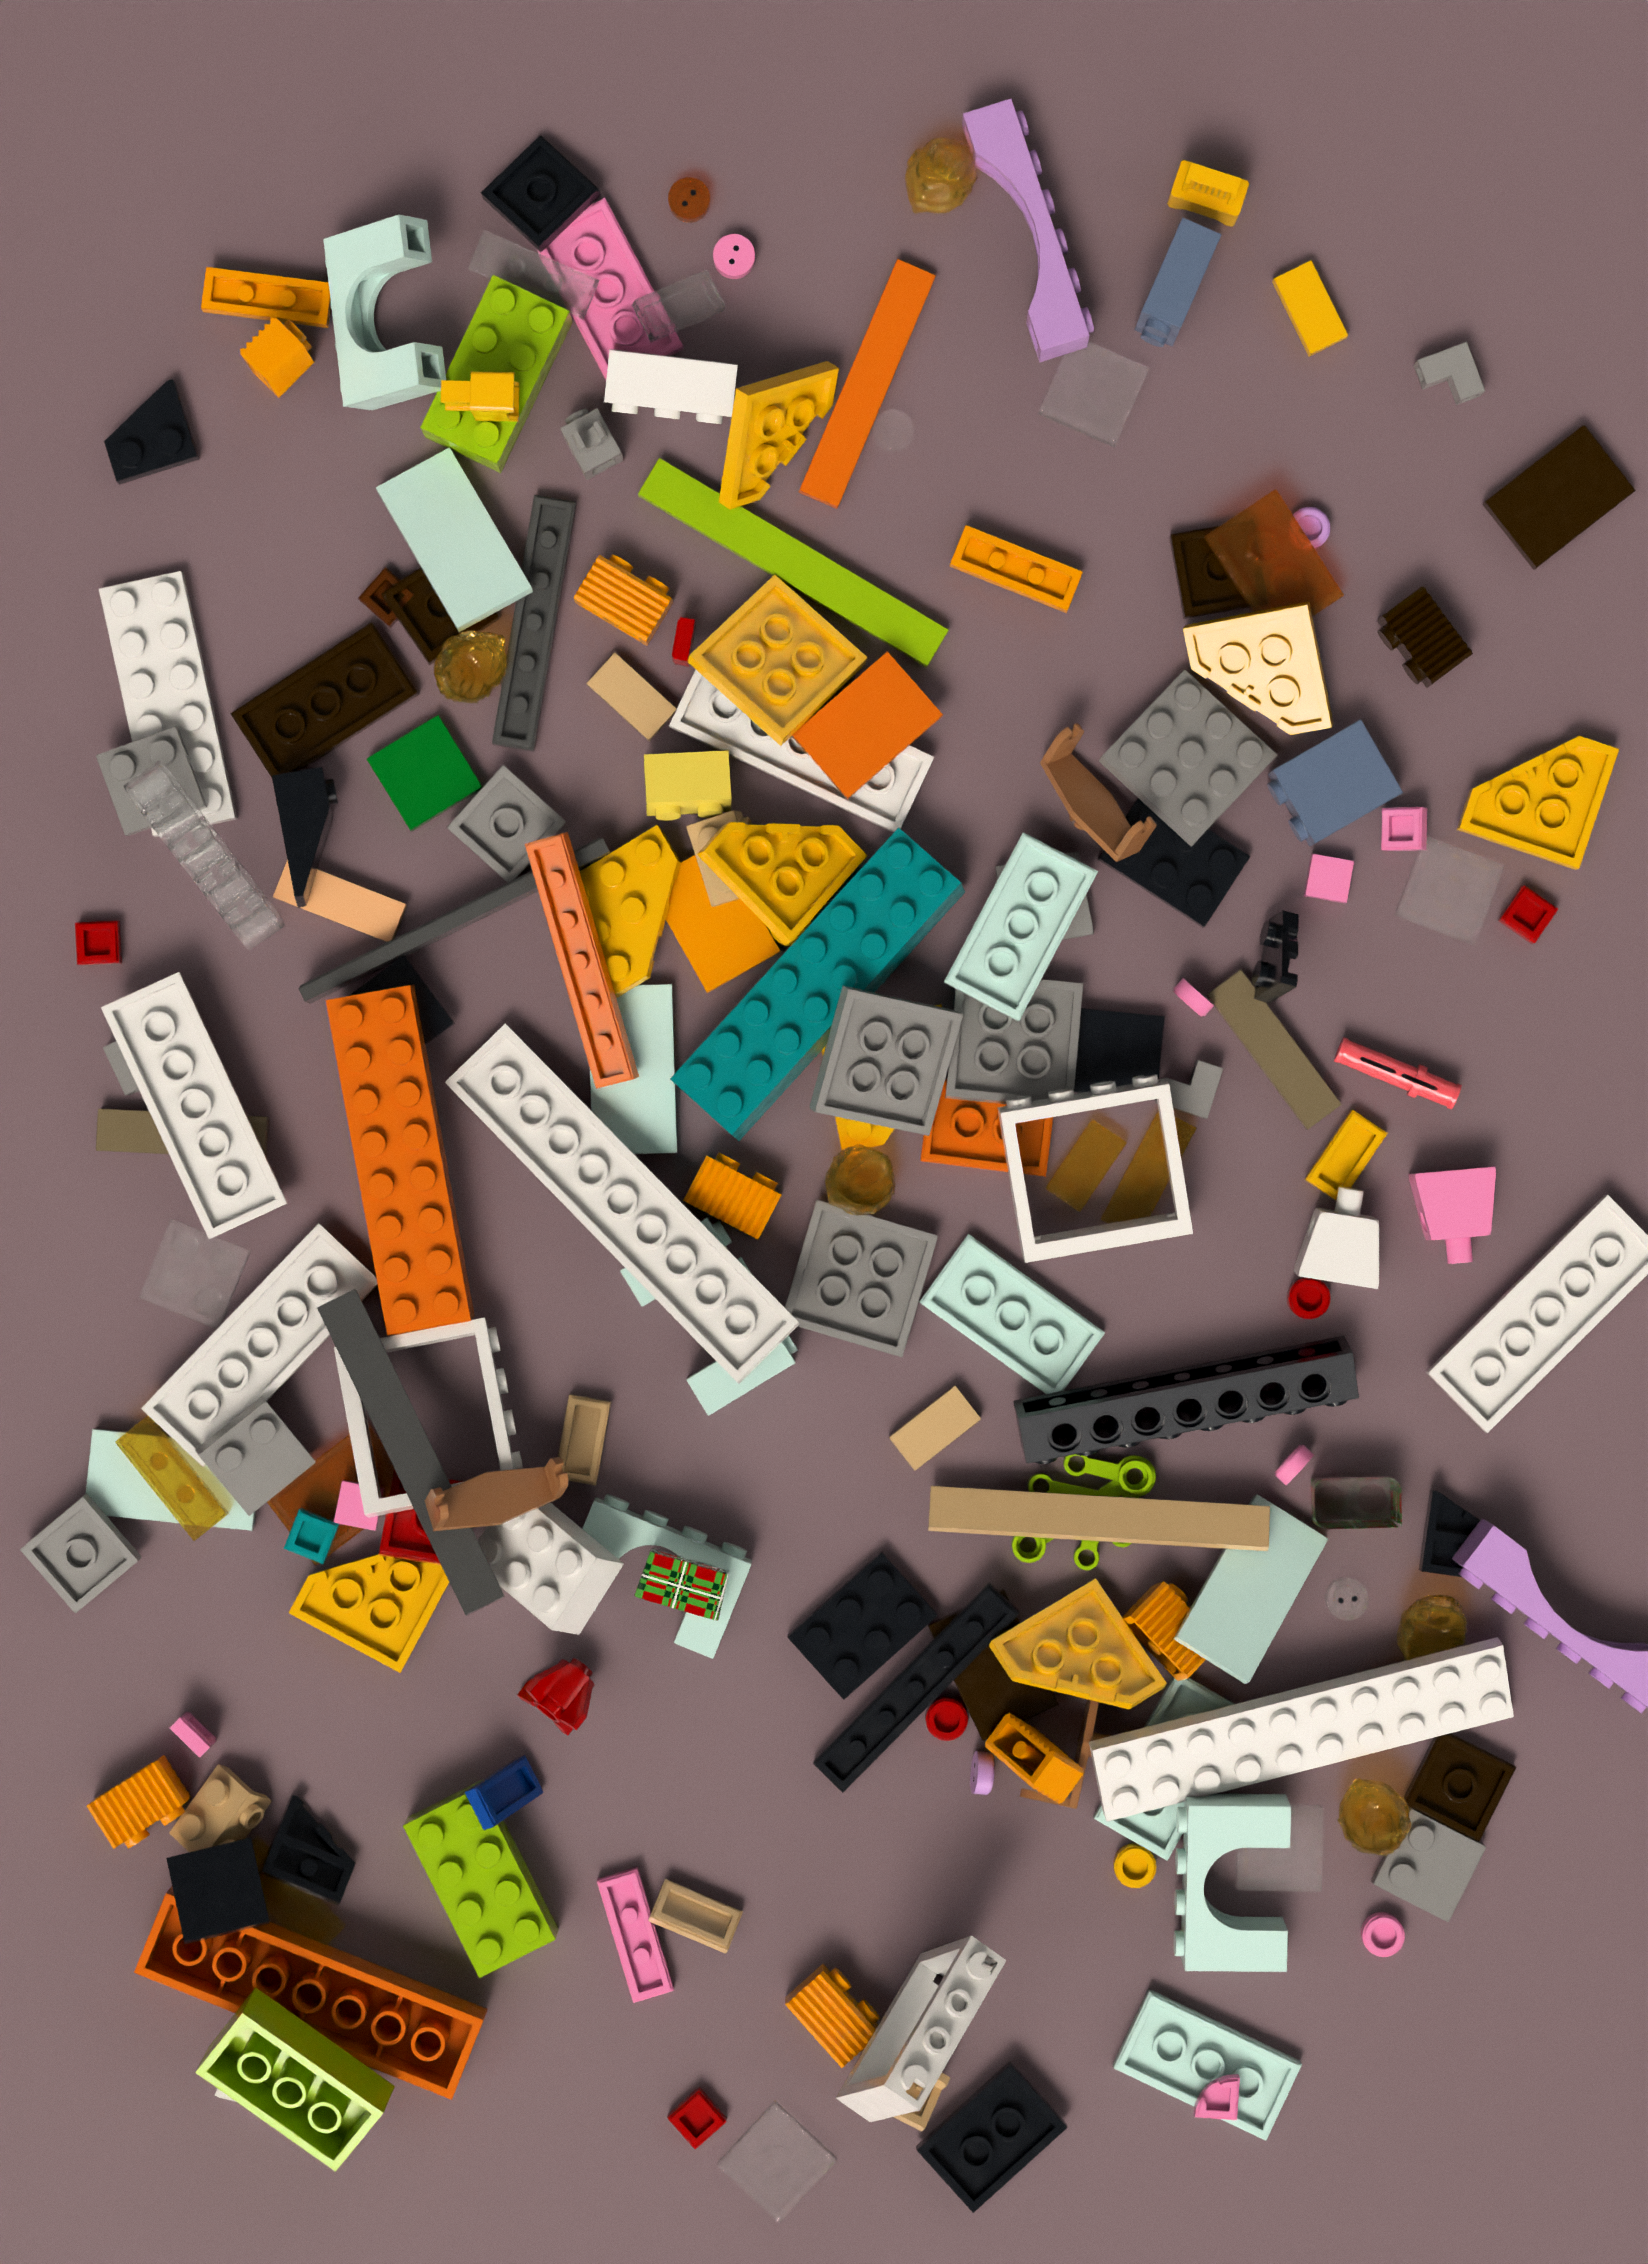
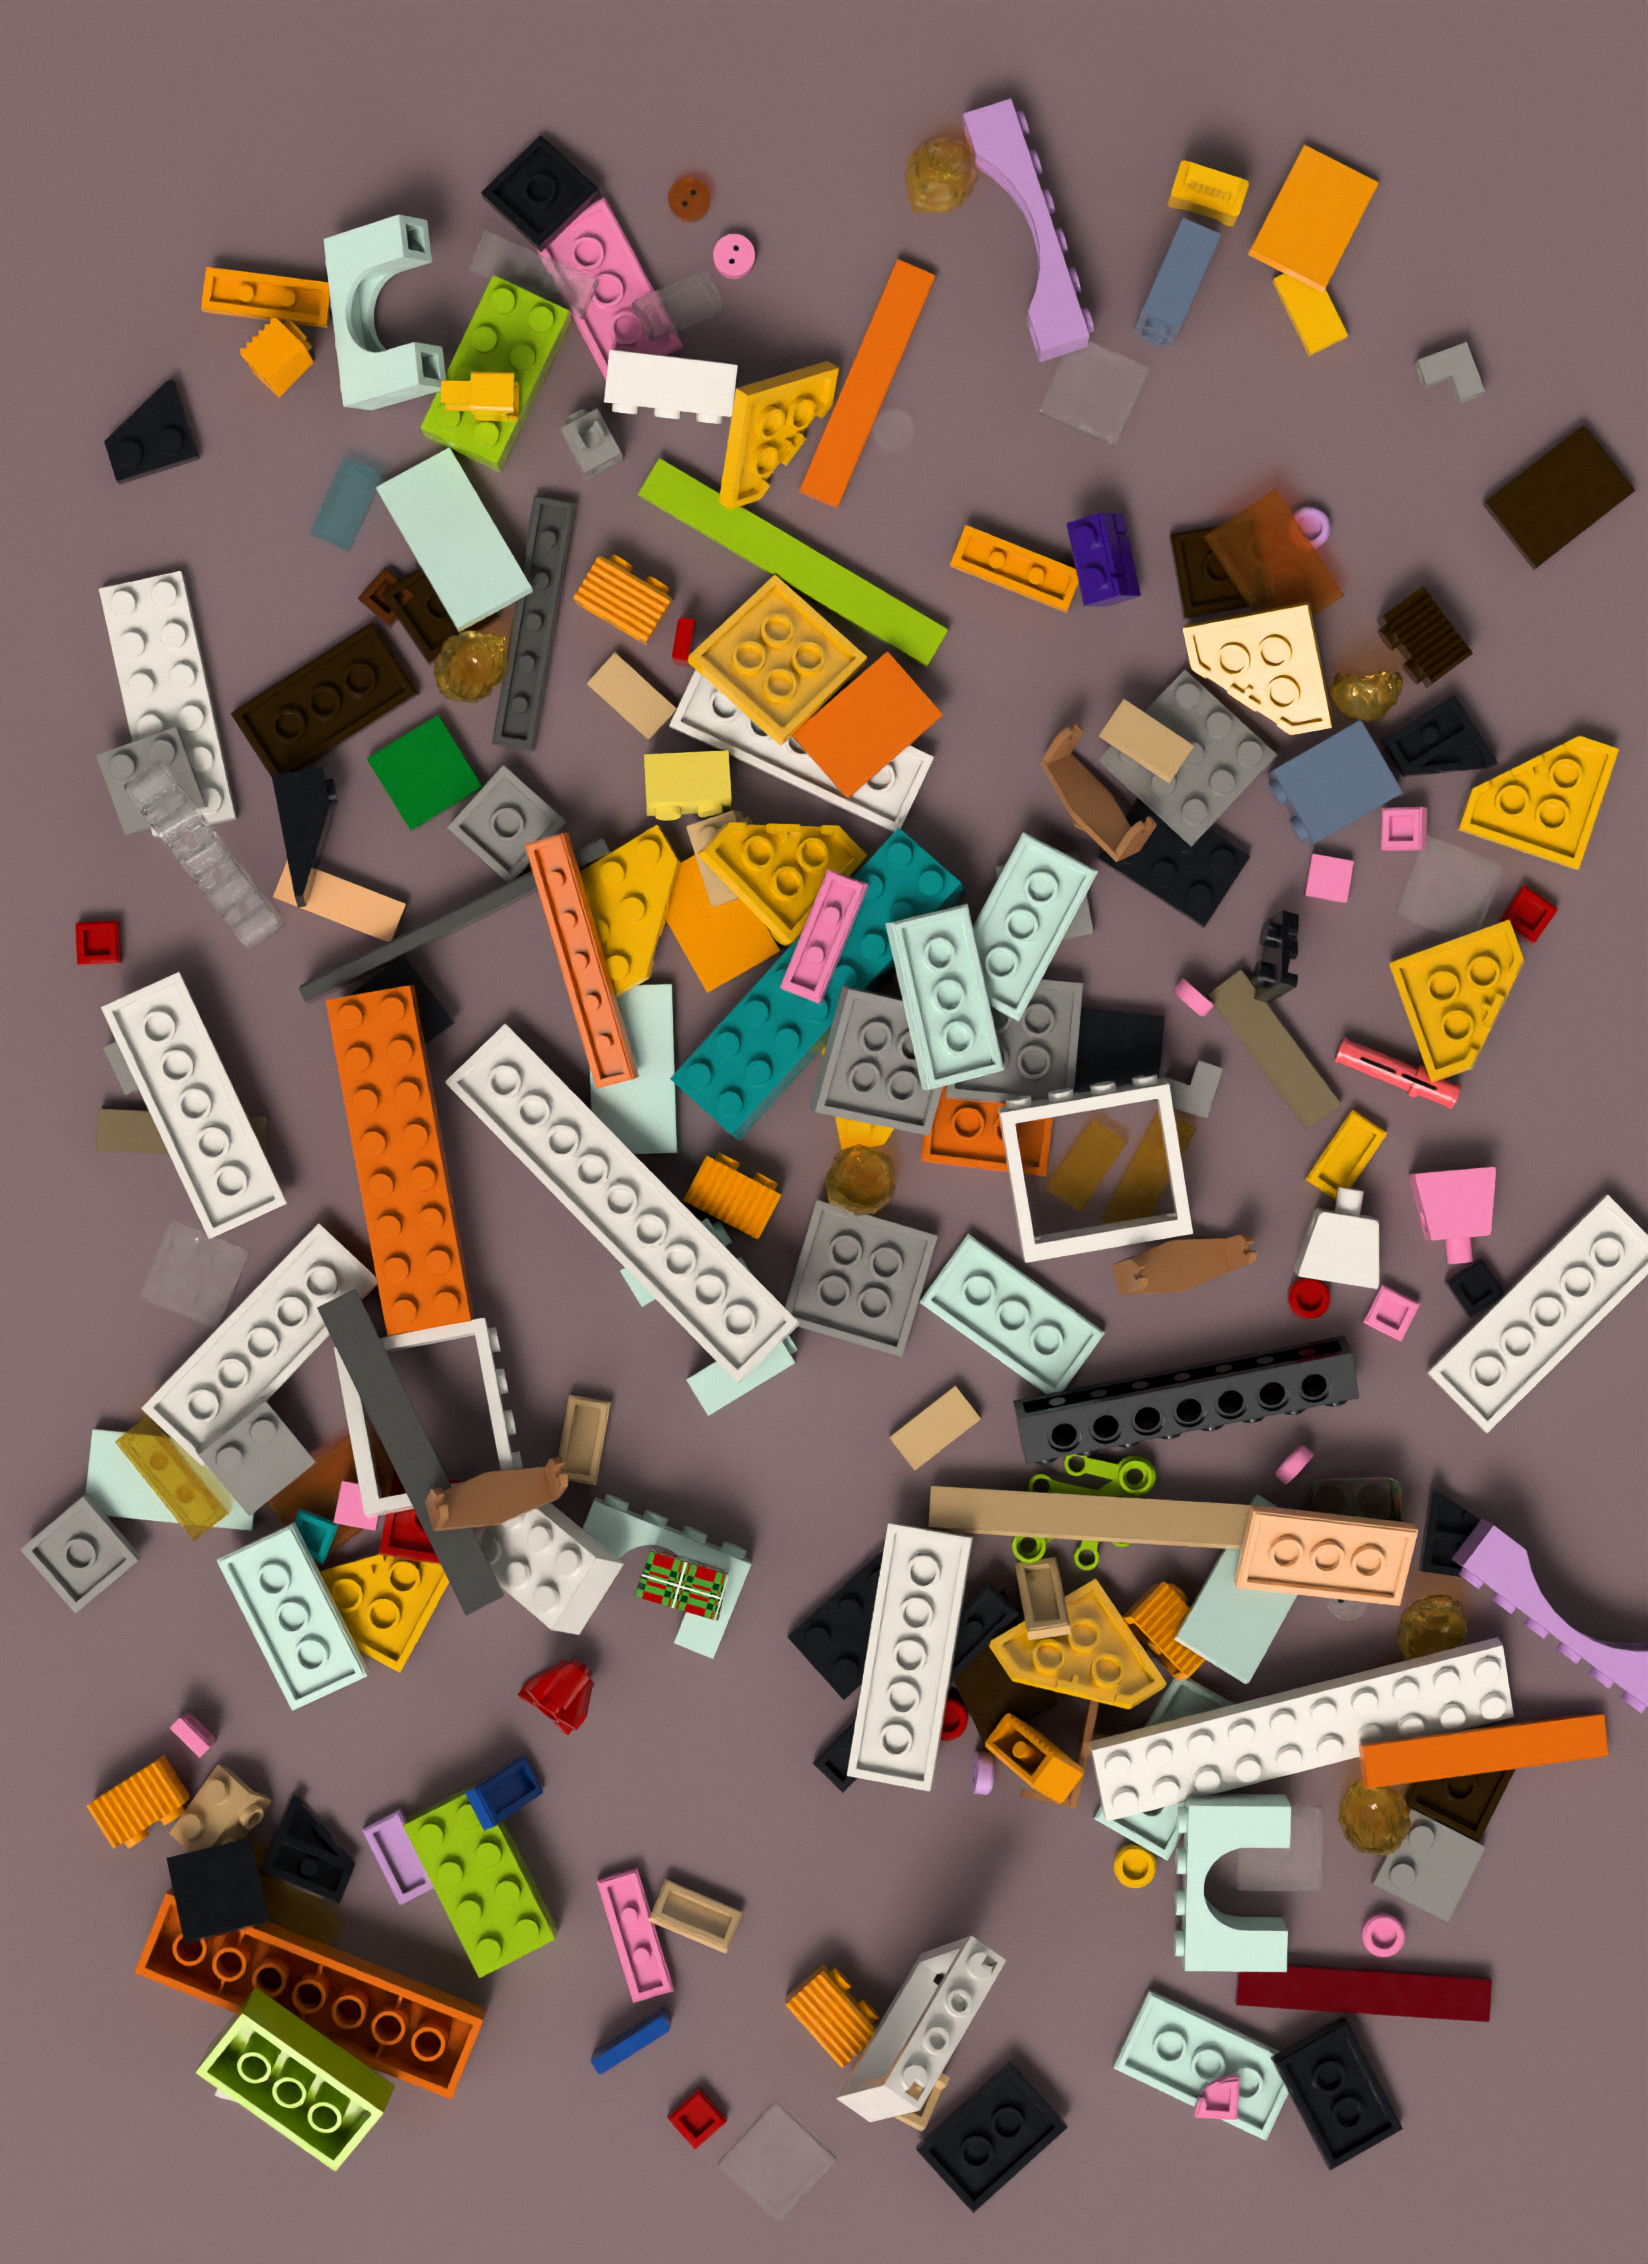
none -> light aqua tile [216,1522,370,1711]
none -> clear light blue tile [310,457,384,553]
none -> lavender tile [362,1808,434,1905]
none -> blue tile [591,2007,672,2074]
none -> bright pink tile [780,869,869,1004]
none -> white plate [847,1522,973,1791]
none -> light aqua tile [885,904,1004,1090]
none -> tan tile [1015,1557,1071,1640]
none -> dark purple brick [1066,512,1141,607]
none -> tan tile [1099,699,1194,783]
none -> medium nougat piece [1112,1233,1257,1296]
none -> light nougat tile [1234,1504,1418,1606]
none -> dark red tile [1235,1964,1492,2022]
none -> light orange tile [1248,144,1379,293]
none -> black tile [1270,2017,1403,2170]
none -> clear yellow hair [1329,670,1404,721]
none -> orange tile [1359,1712,1609,1789]
none -> bright pink tile [1362,1285,1420,1341]
none -> black wing [1381,695,1498,777]
none -> yellow plate [1389,919,1525,1083]
none -> black tile [1444,1259,1505,1317]

